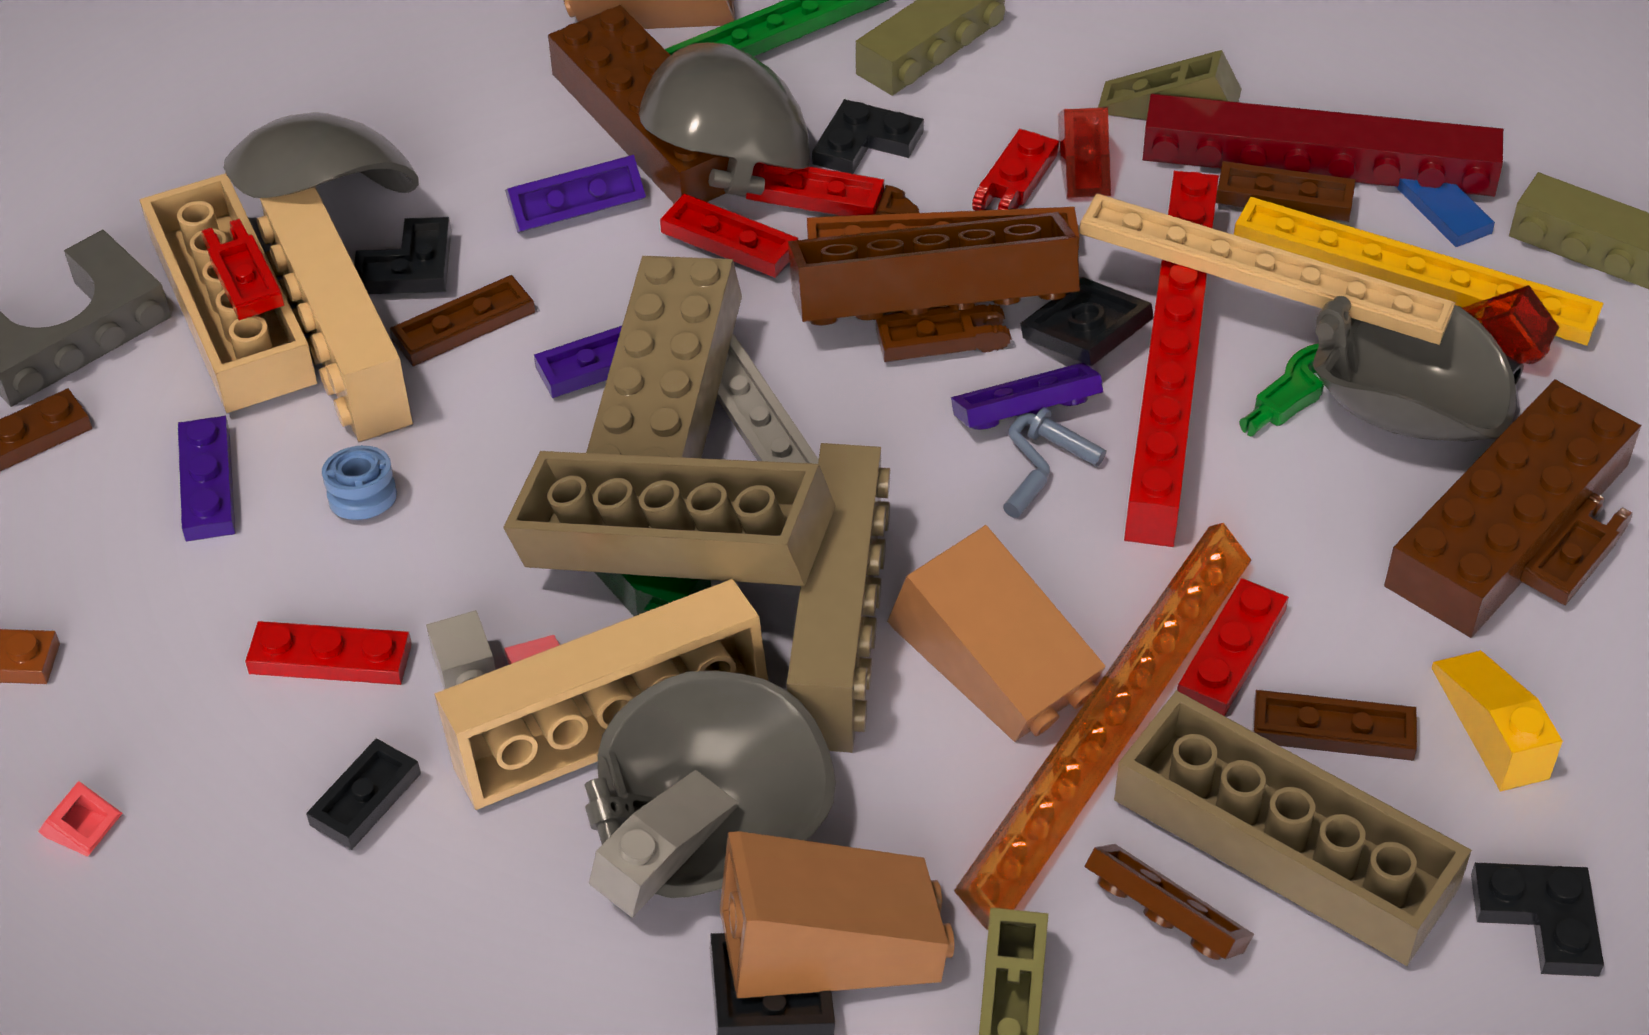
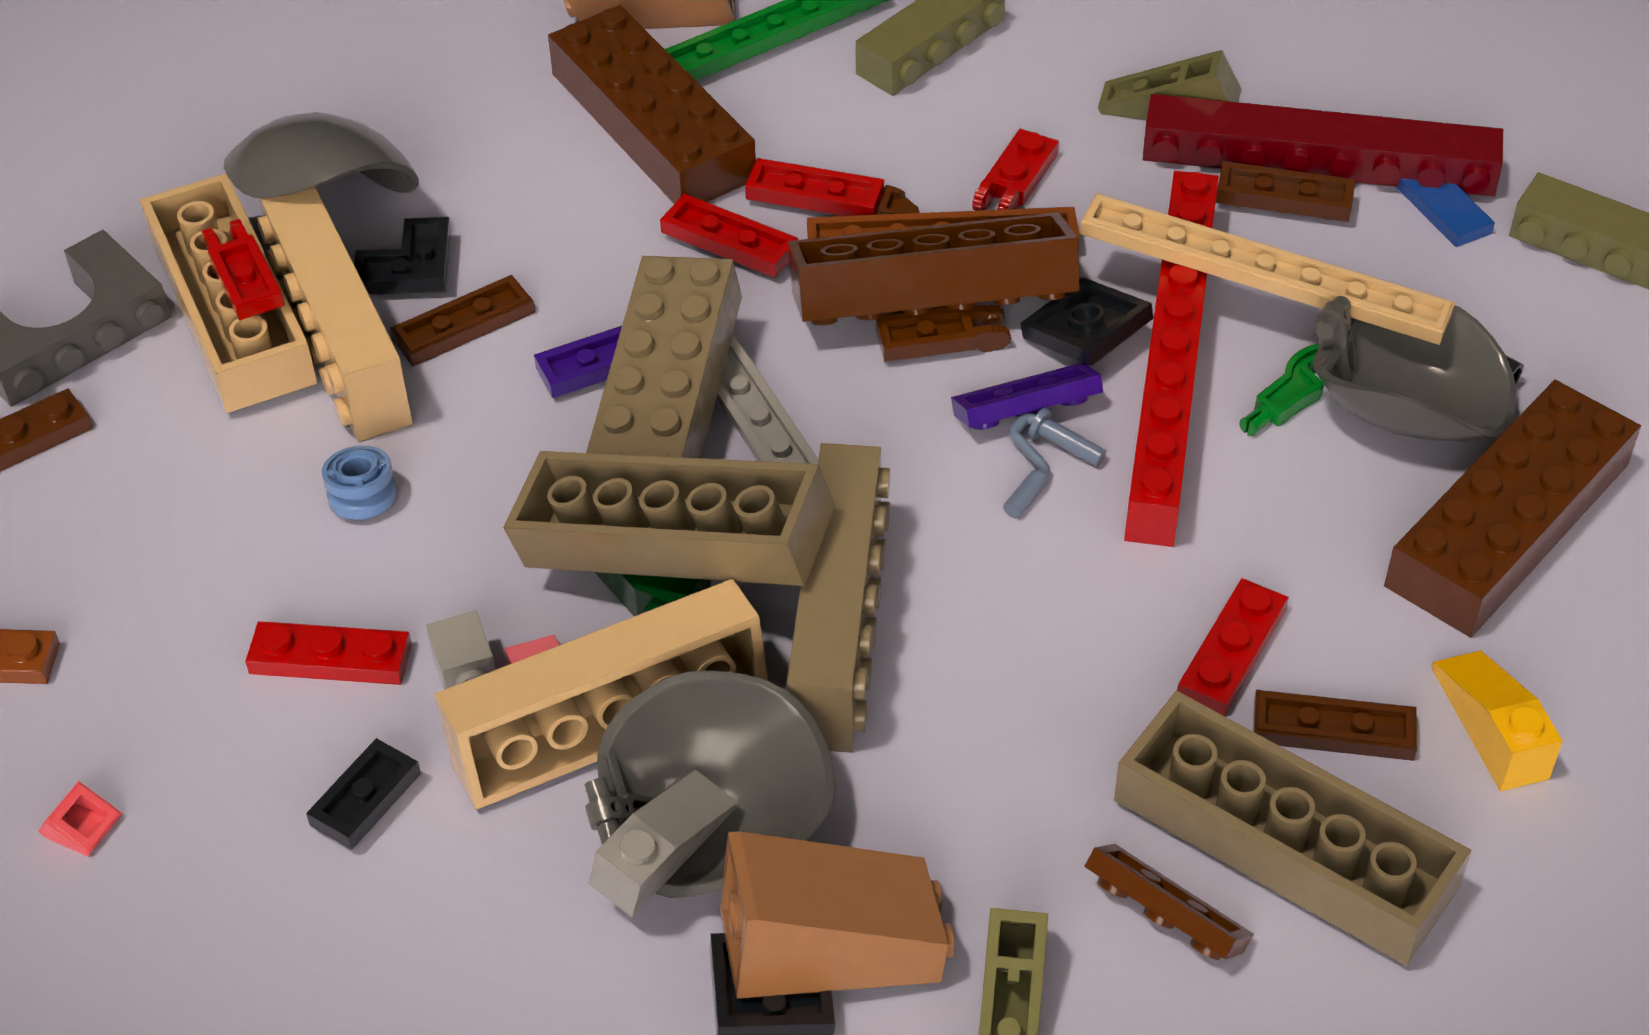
dark purple plate [178,415,236,542] -> none
dark purple plate [505,155,646,233] -> none
dark grey piece [639,42,810,196] -> none
black plate [812,99,924,174] -> none
medium nougat slope [887,525,1106,742] -> none
clear orange plate [954,523,1252,930] -> none
clear red slope [1058,107,1111,198] -> none
yellow plate [1234,197,1604,346] -> none
clear red slope [1462,285,1559,364] -> none
black plate [1471,862,1604,977] -> none
reddish brown hinge [1520,493,1633,606] -> none

